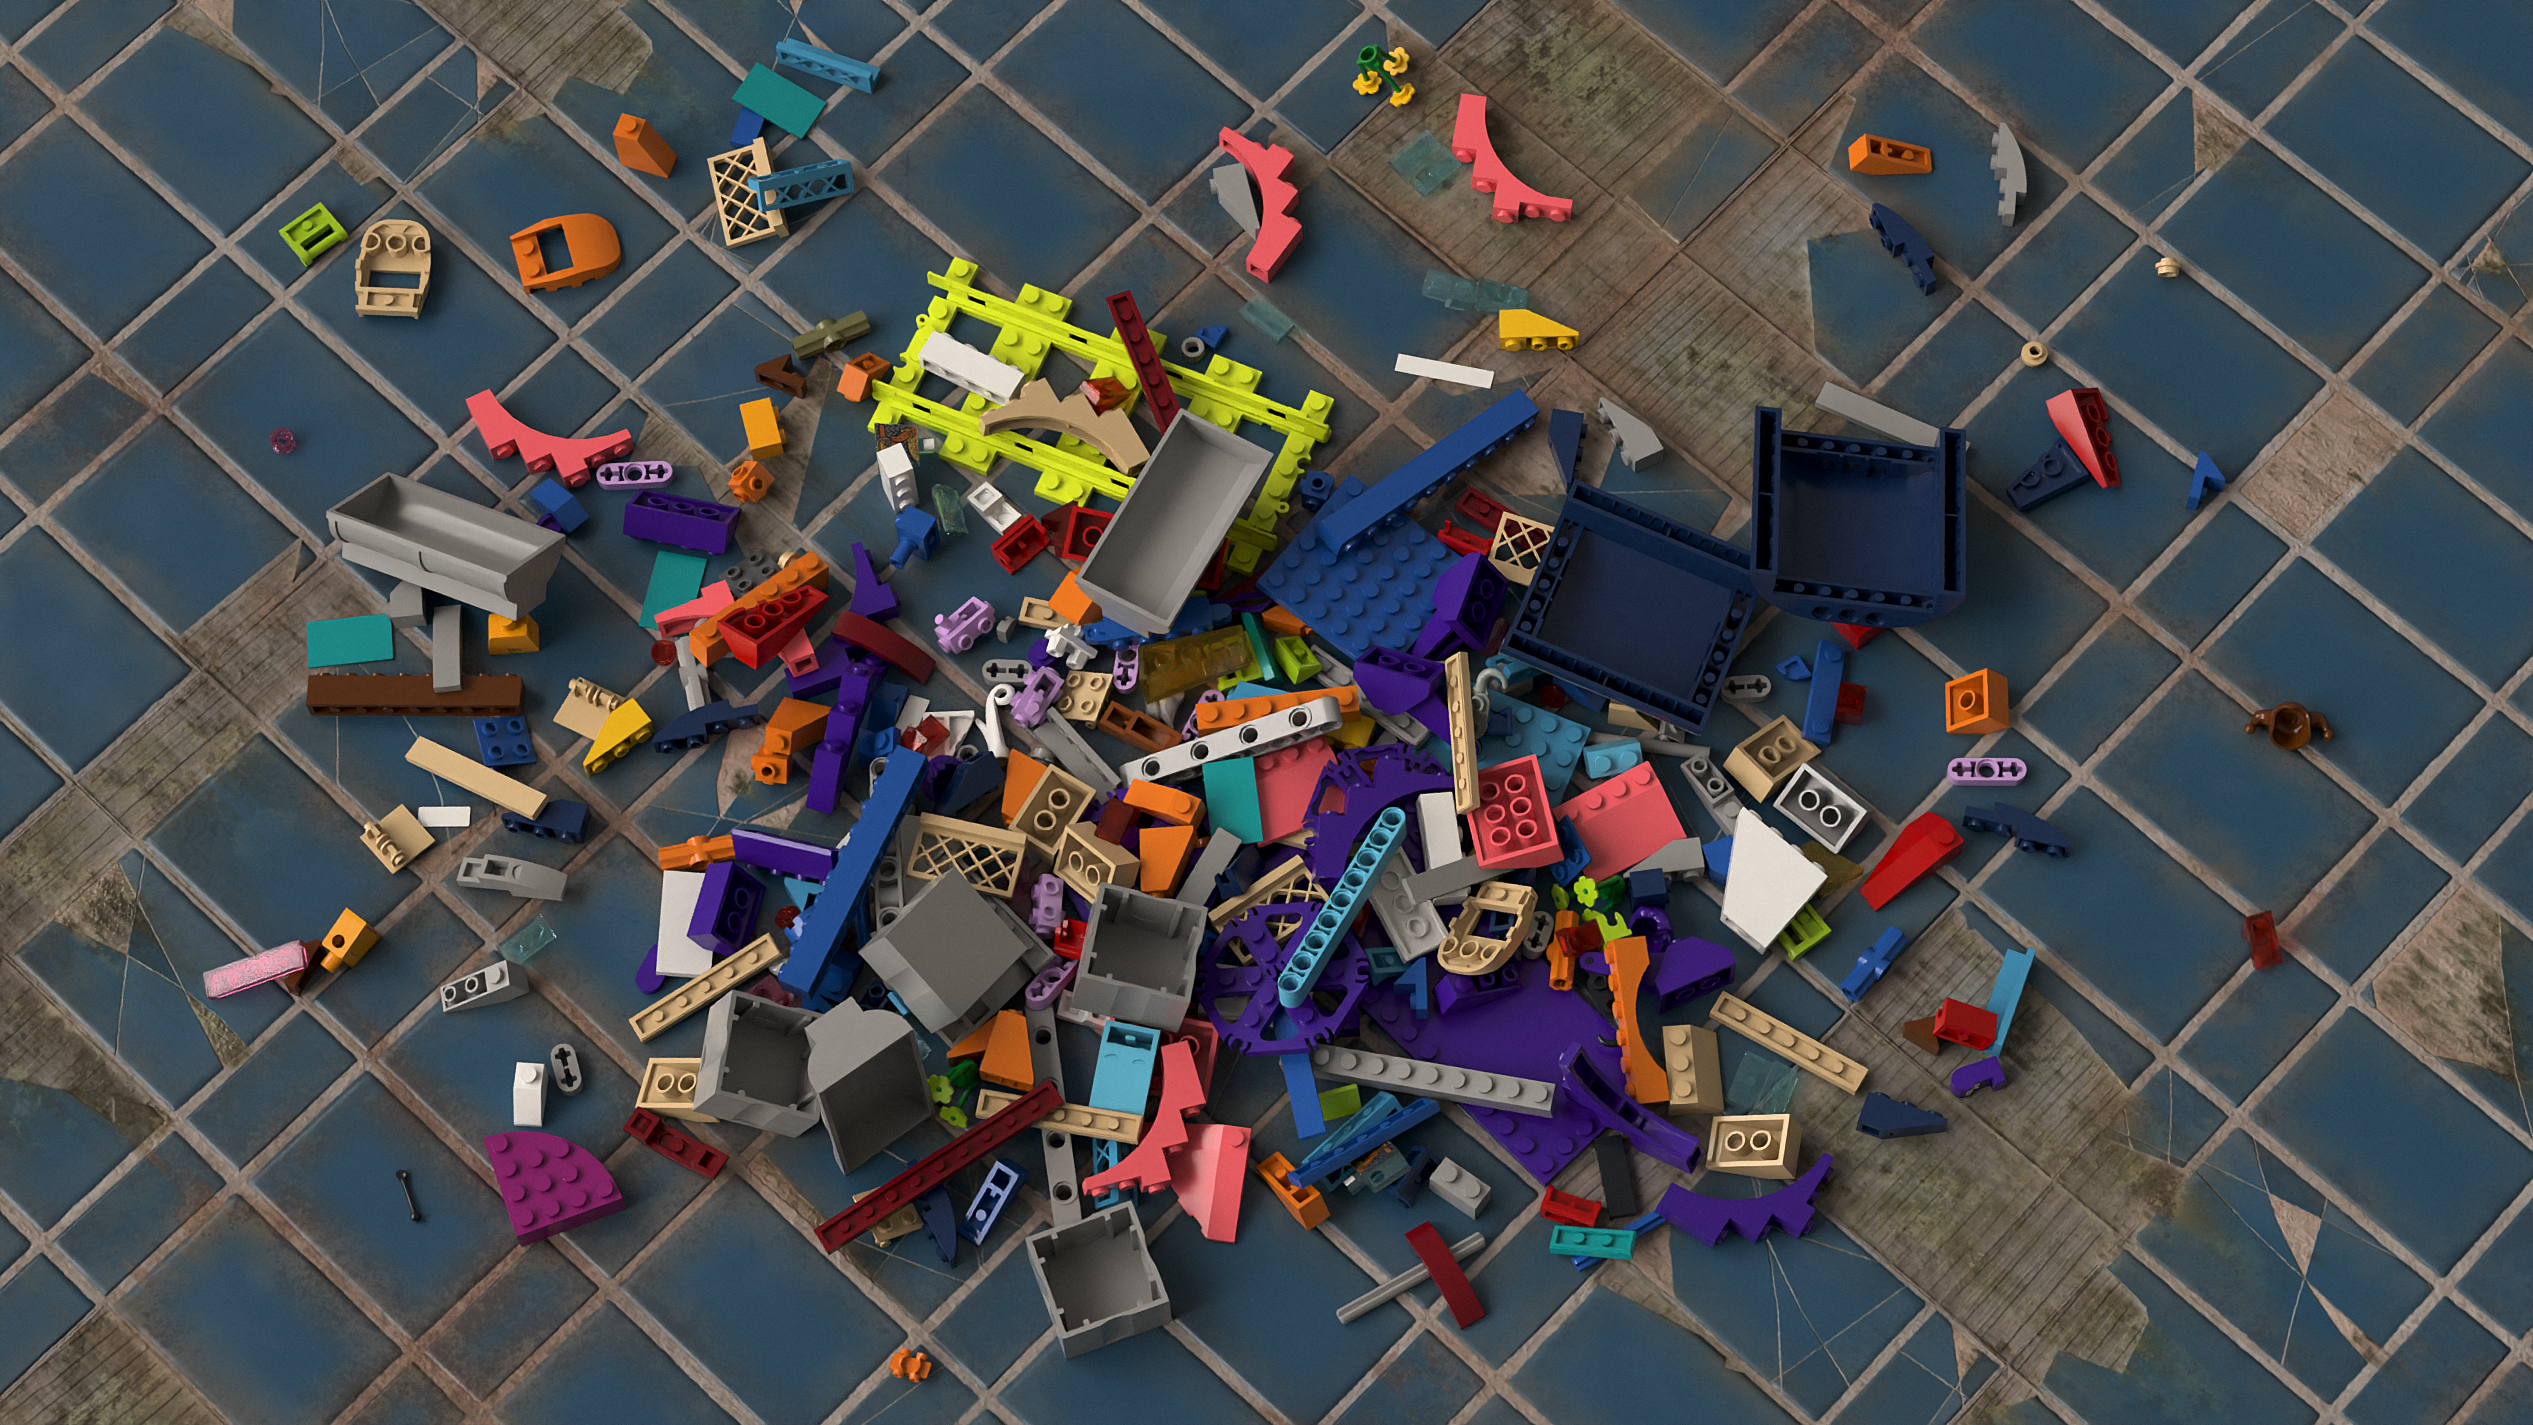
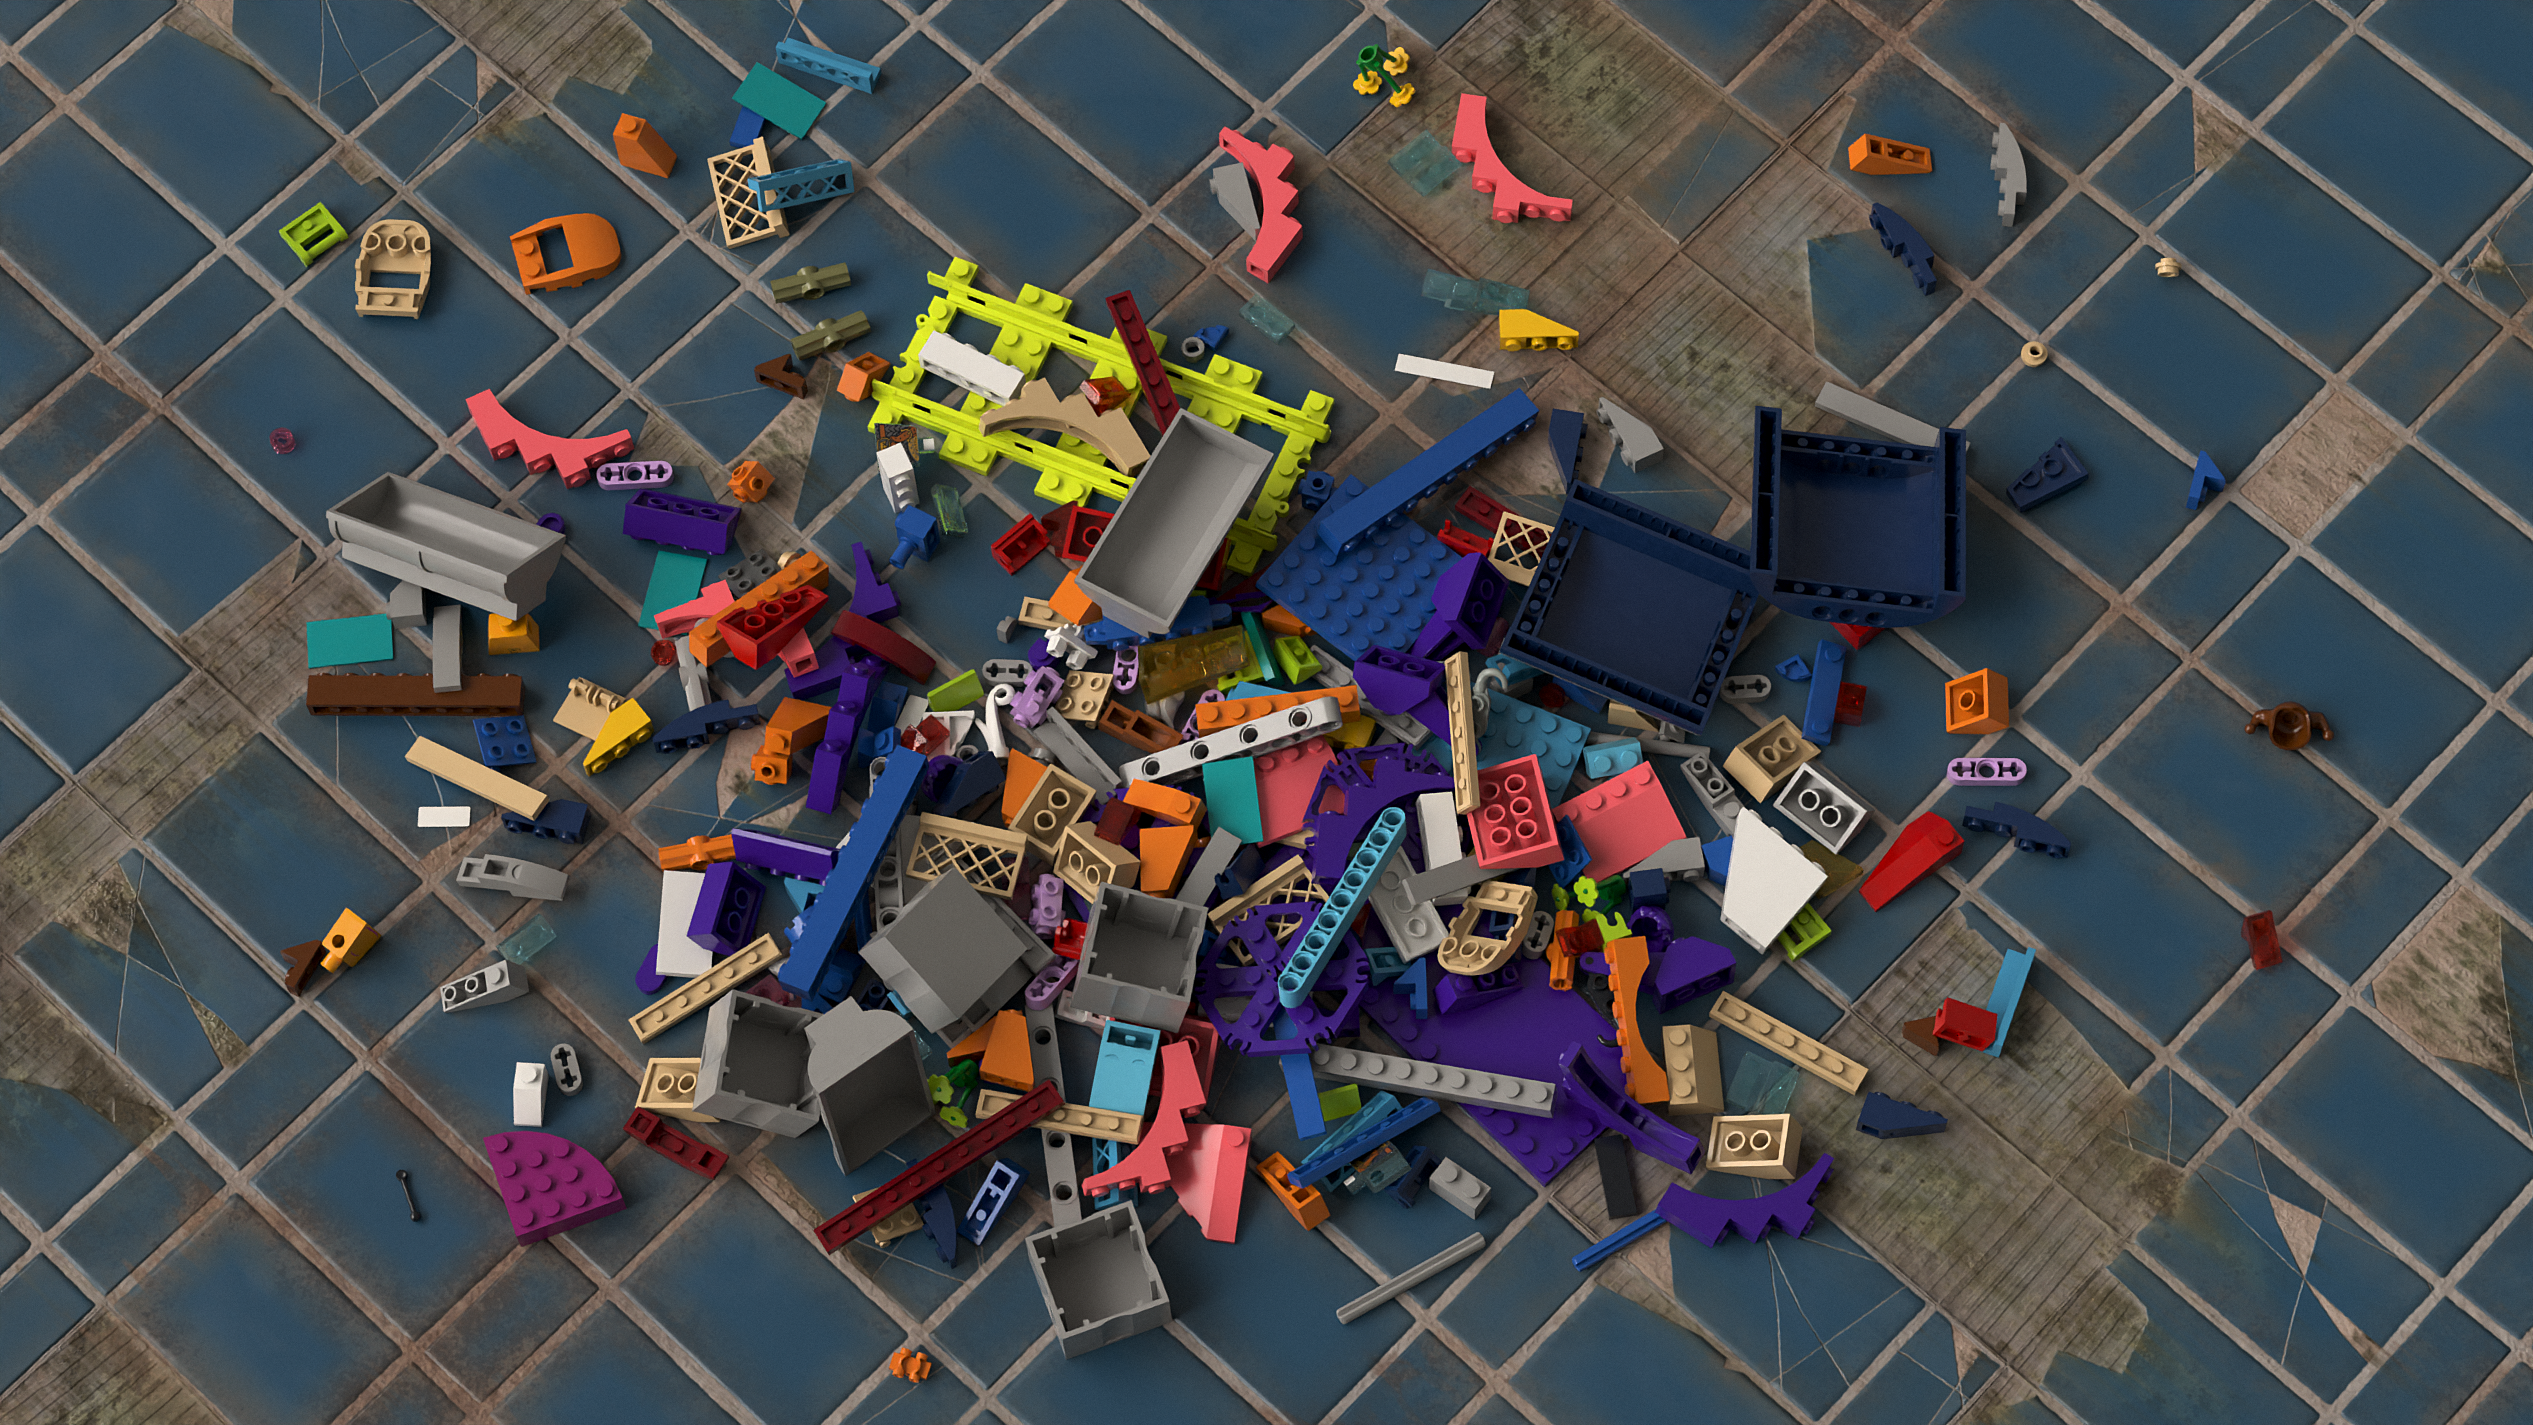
clear pink tile [203,939,308,1000] -> none
tan hinge [360,804,436,875] -> none
blue slope [529,478,589,534] -> none
light orange brick [739,397,787,461] -> none
clear red plate [775,906,801,930] -> none
lavender brick [934,596,996,654] -> none
white slope [967,482,1023,536] -> none
dark red slope [1404,1221,1485,1330] -> none
blue tile [1485,708,1512,737] -> none
red hinge [1540,1185,1602,1228] -> none
teal tile [1549,1225,1638,1260] -> none
blue piece [1839,926,1909,1002] -> none
dark purple leg [1950,1056,2006,1098] -> none
red wedge [2046,387,2121,489] -> none
none -> olive piece [770,262,851,304]
none -> lime slope [927,669,984,712]

